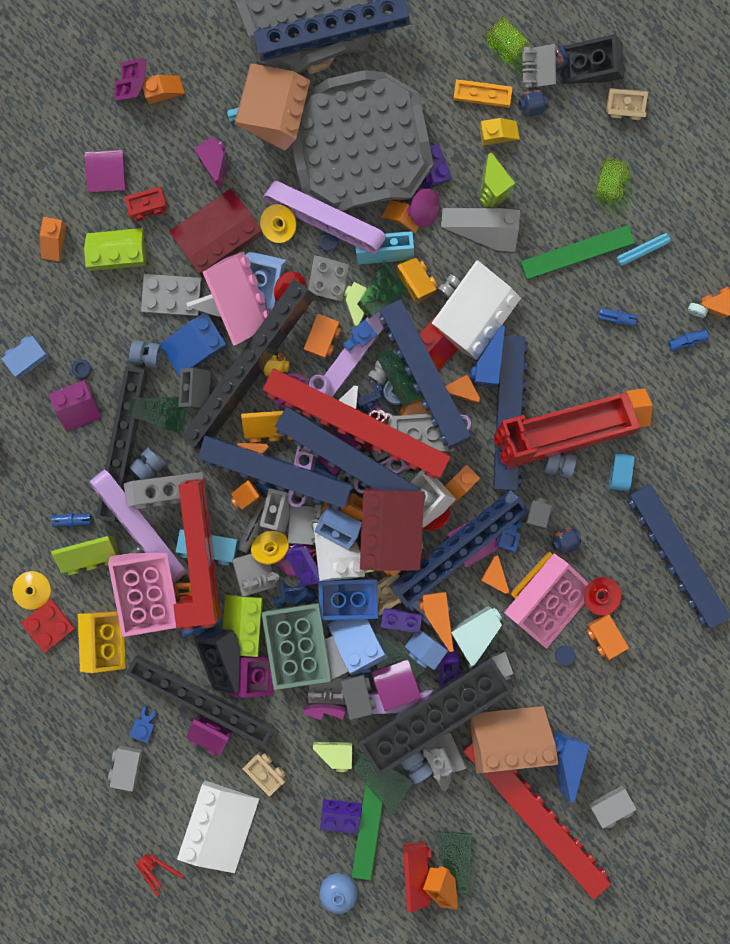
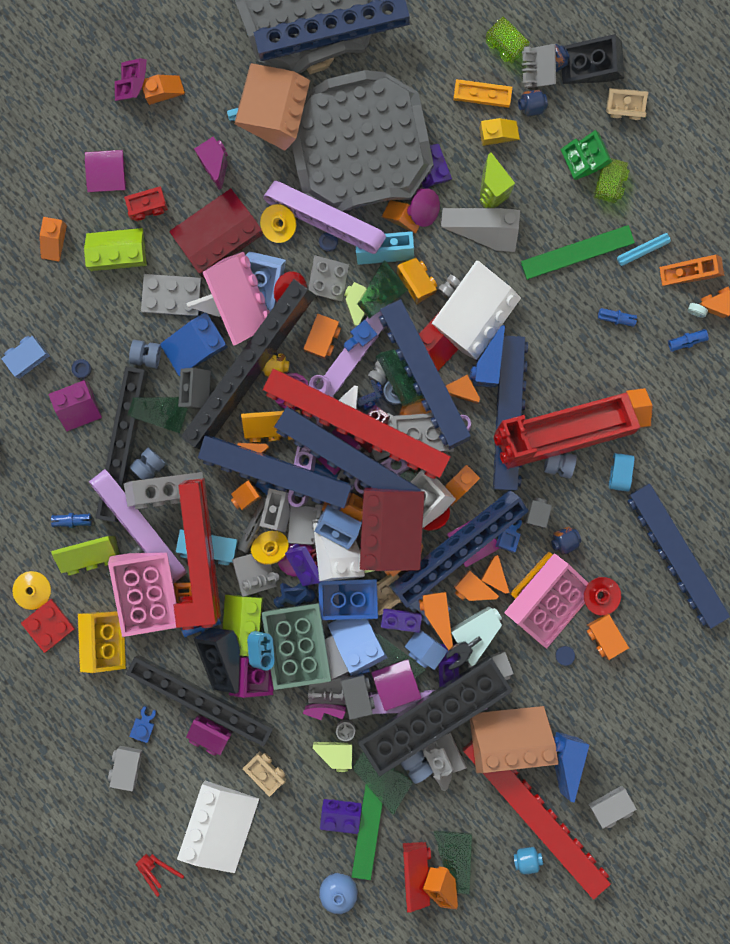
none -> dark azure beam [247,631,275,671]
none -> light grey wheel [336,719,355,741]
none -> black hand [446,636,482,670]
none -> orange slope [454,570,499,601]
none -> dark azure head [514,847,543,874]
none -> green slope [561,130,612,180]
none -> orange slope [659,254,724,286]

